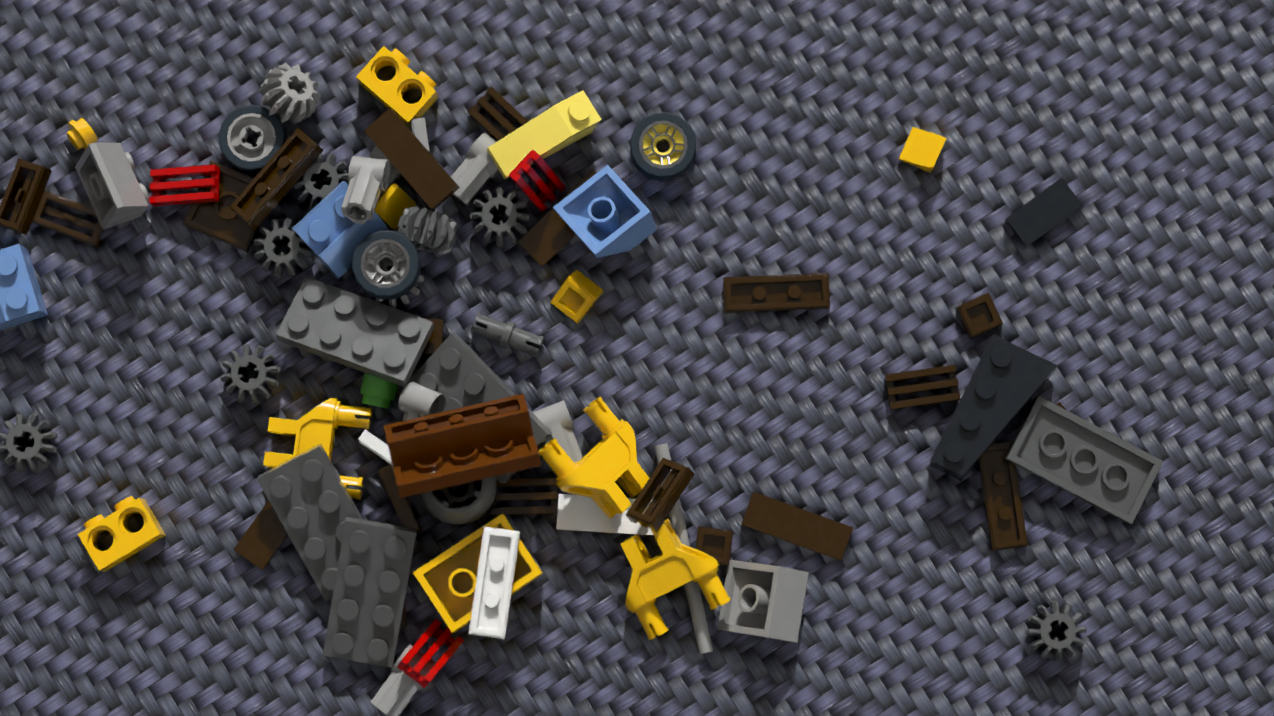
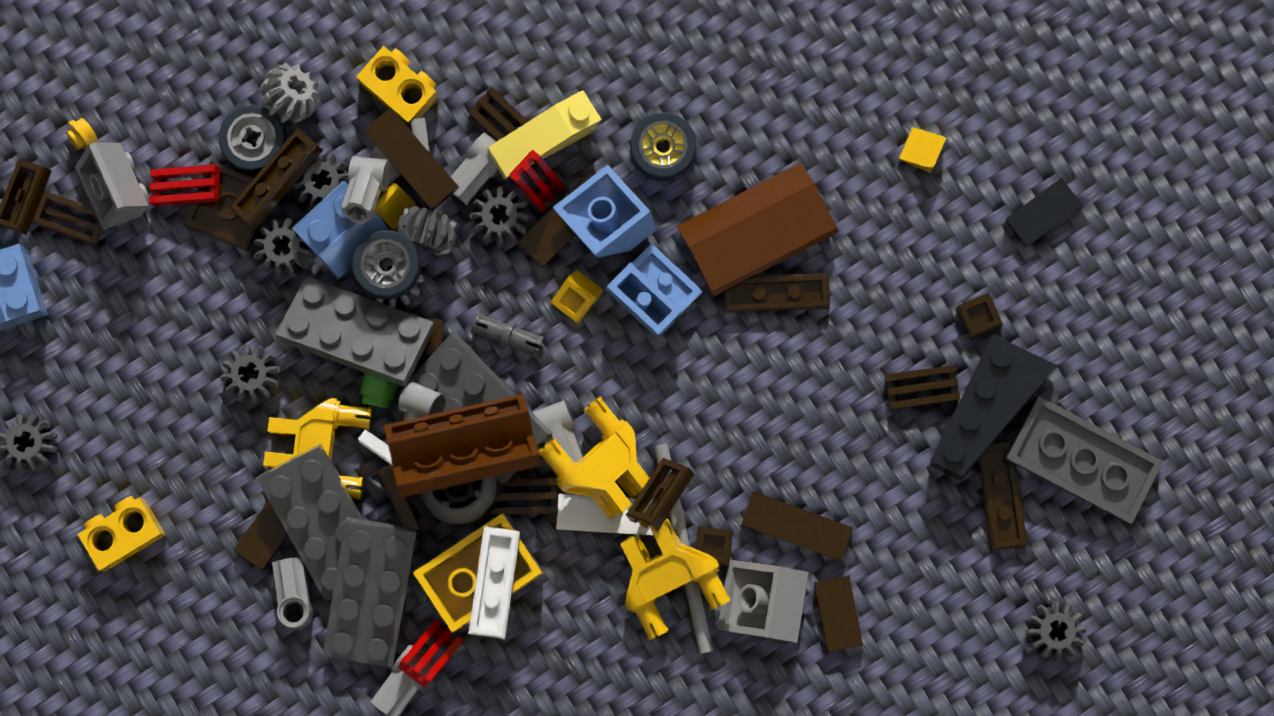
none -> light grey piece [272,557,313,630]
none -> medium blue brick [605,243,703,338]
none -> reddish brown slope [677,163,838,296]
none -> dark brown tile [814,576,863,652]

